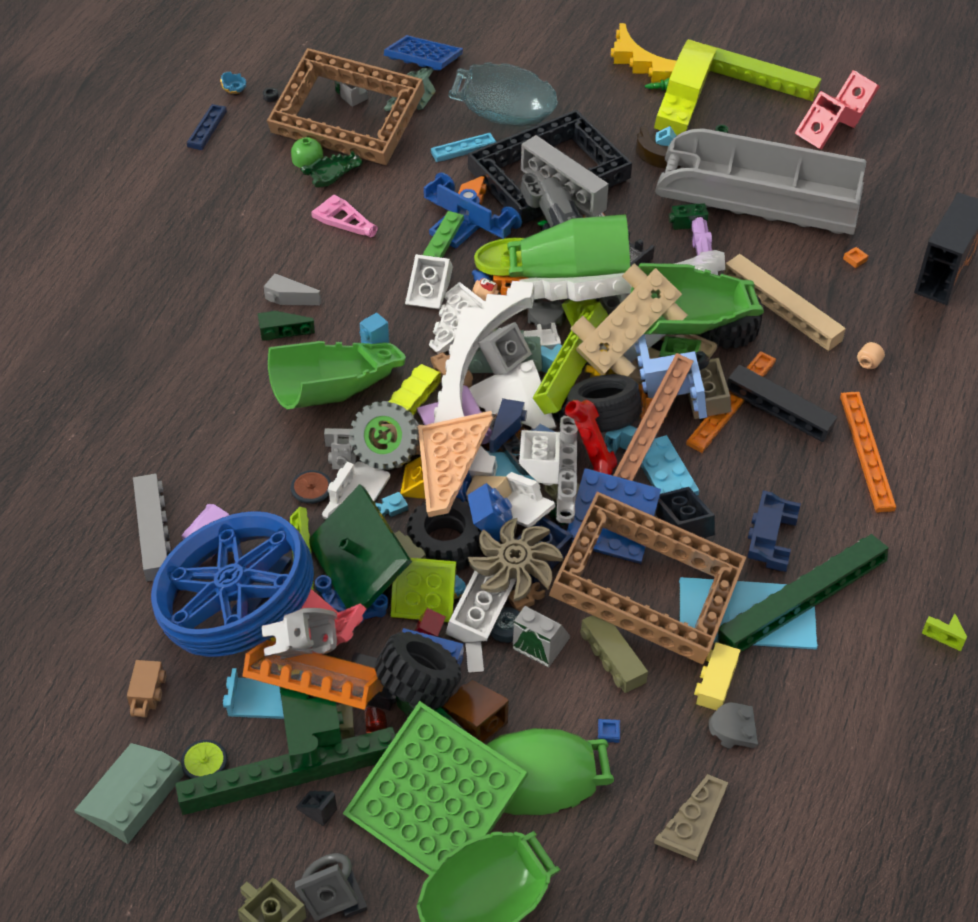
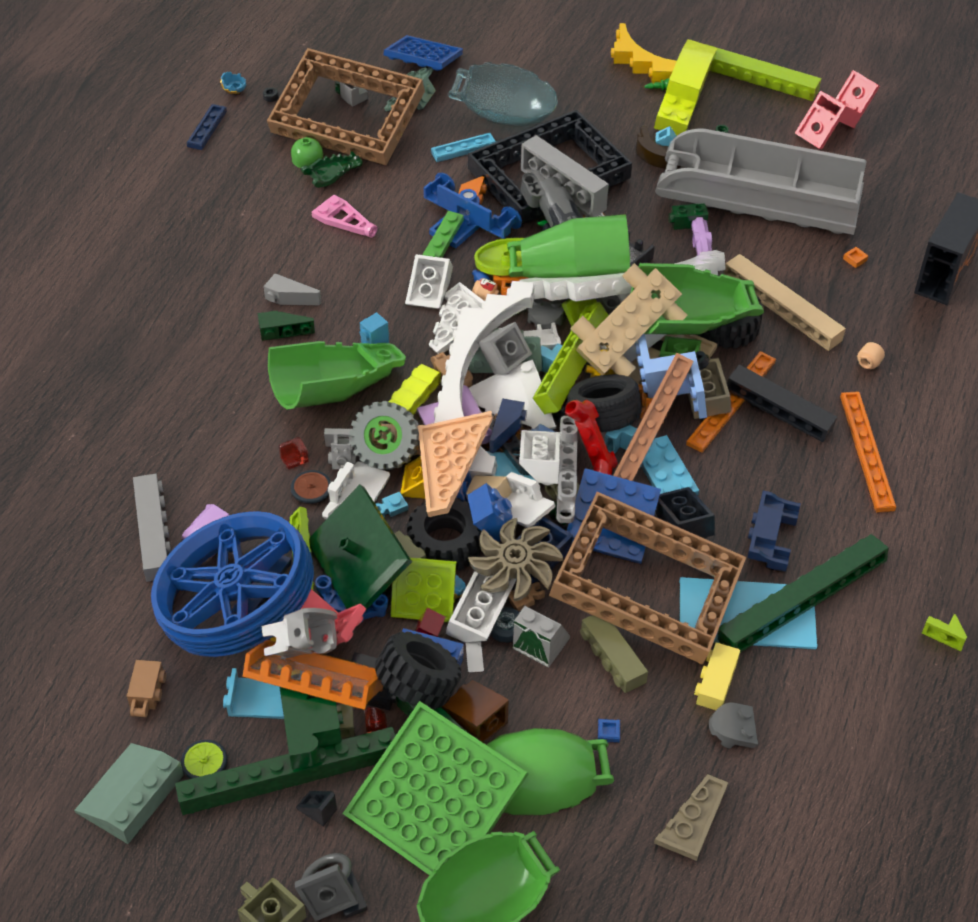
none -> clear red panel [279,437,309,469]

